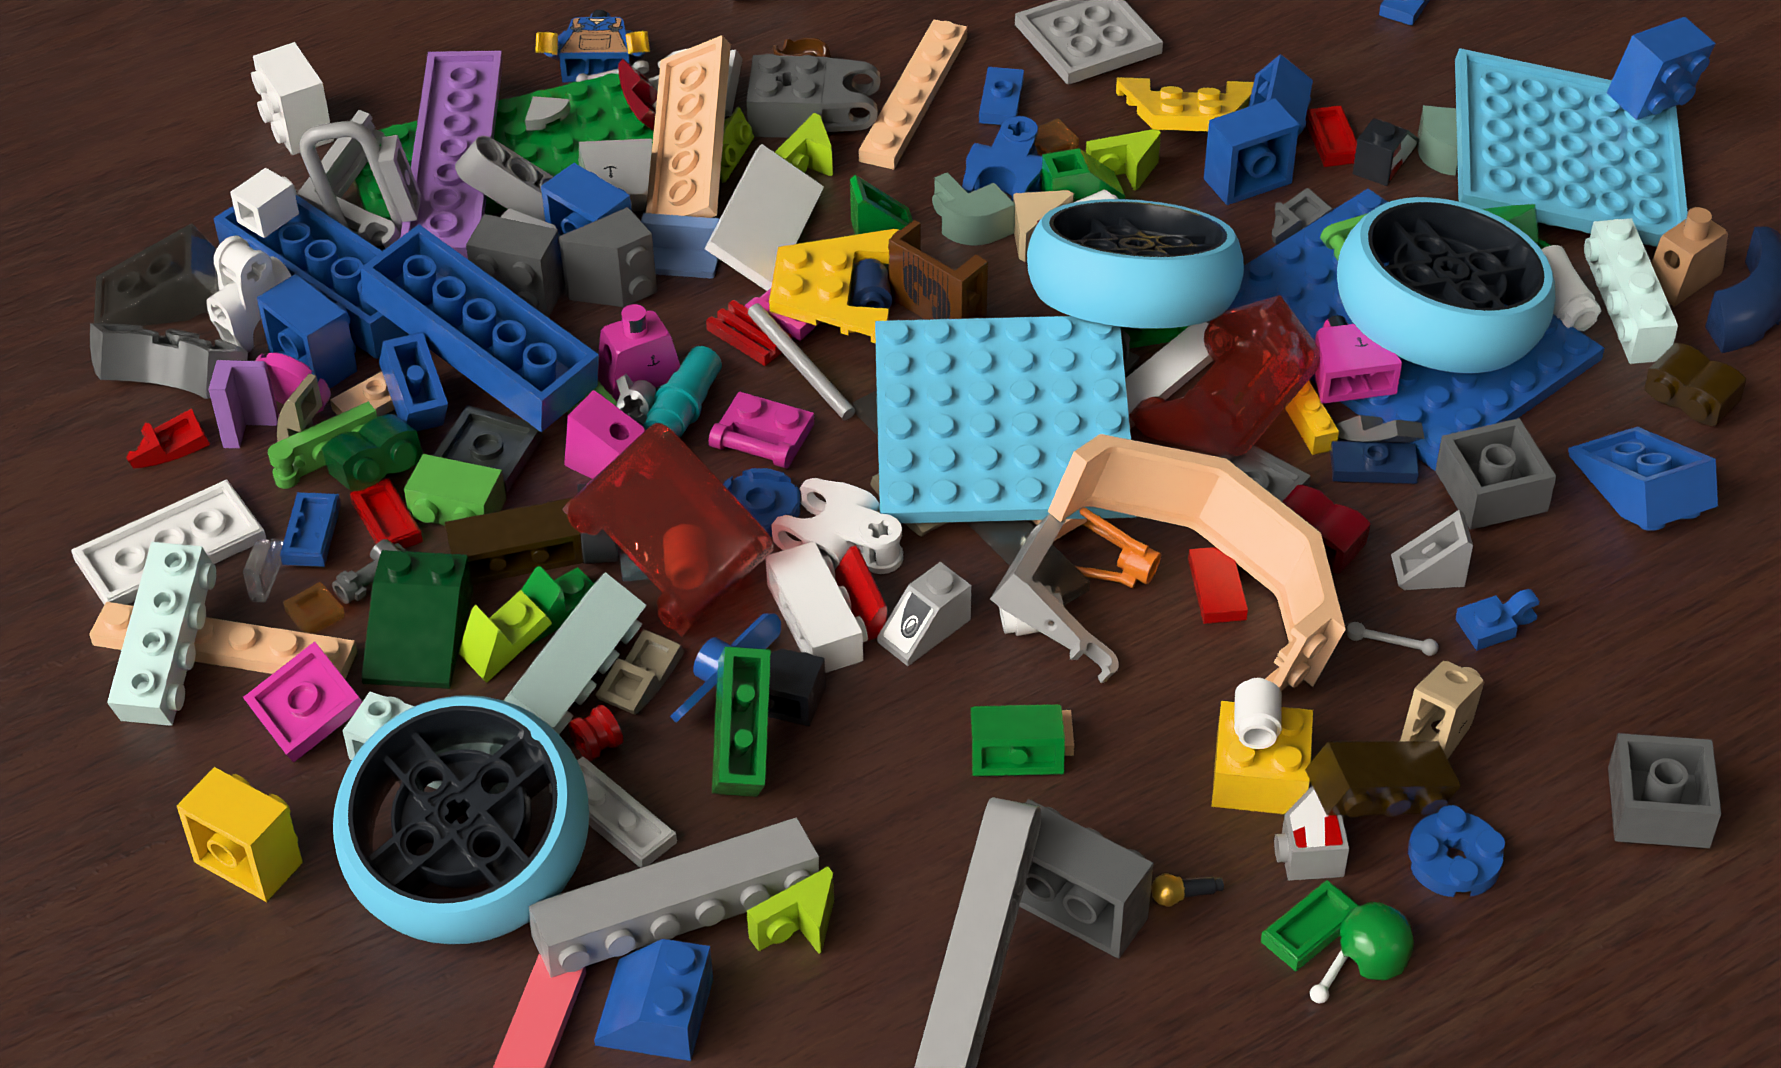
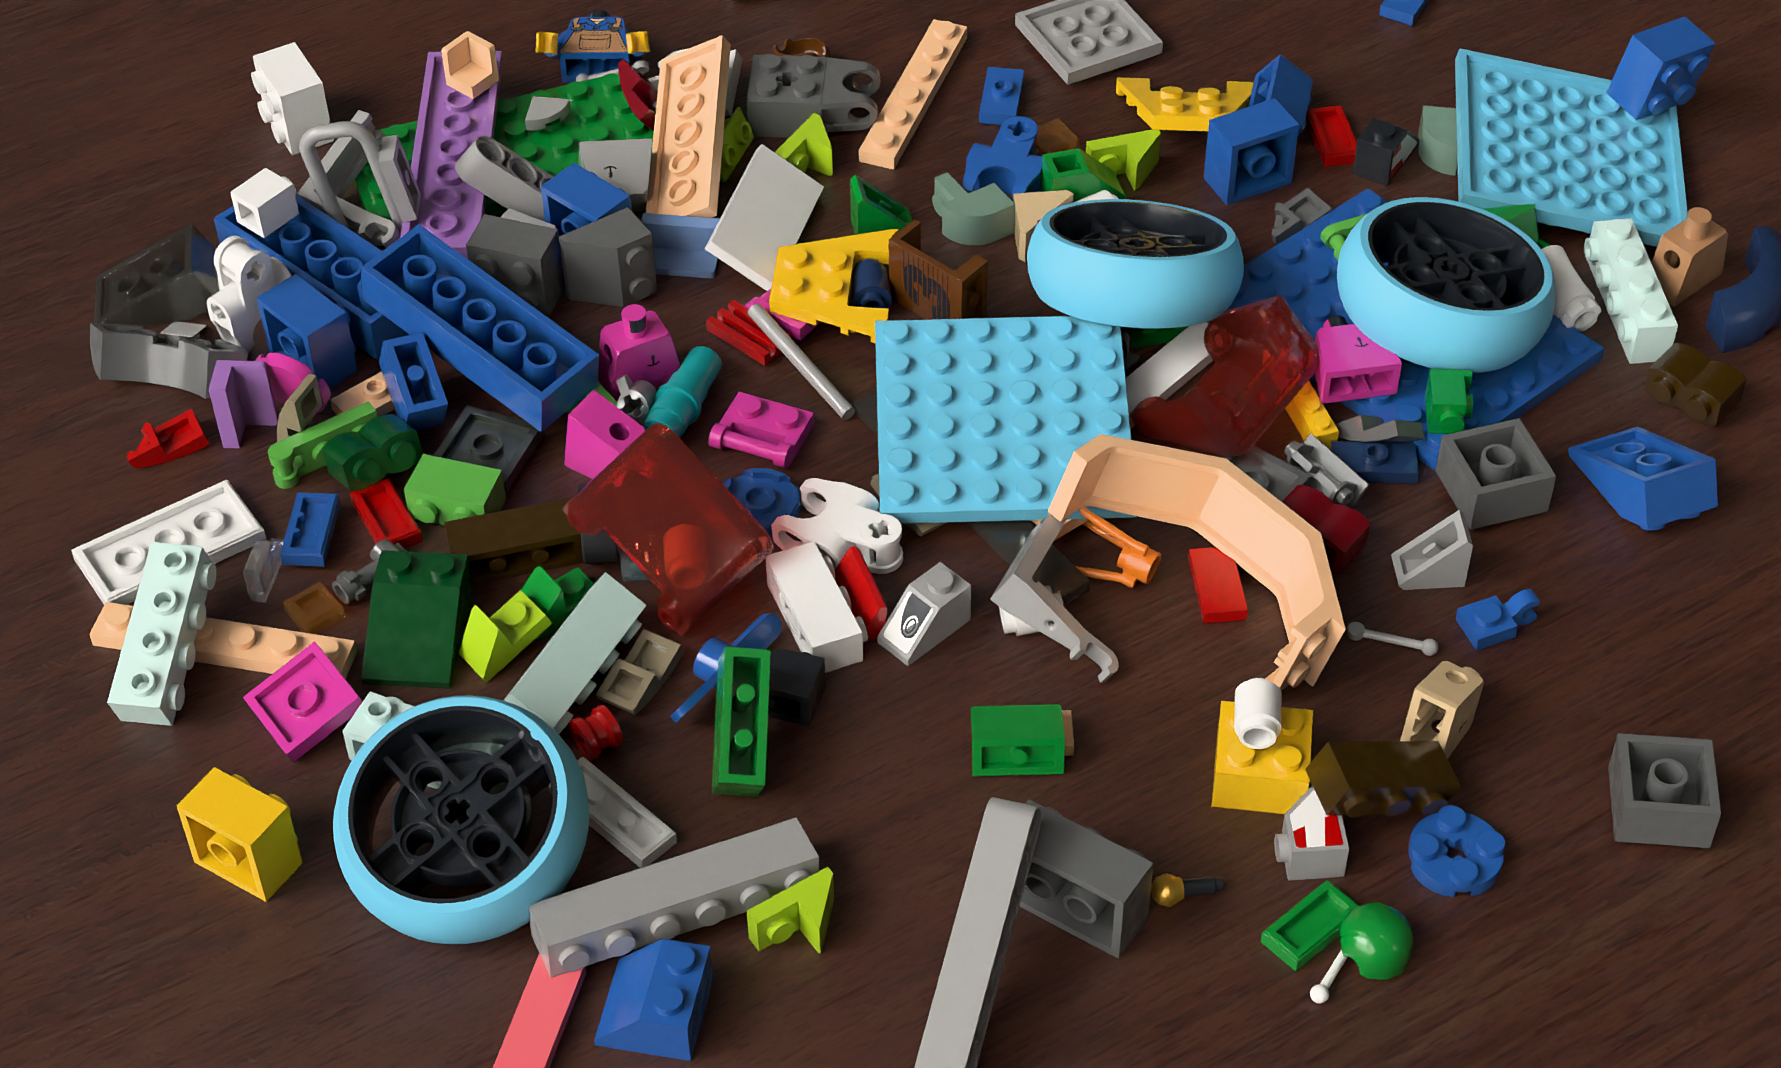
none -> white sticker [160,322,206,337]
none -> light nougat panel [441,31,499,99]
none -> dark grey hinge [1284,434,1370,509]
none -> green brick [1425,369,1473,434]

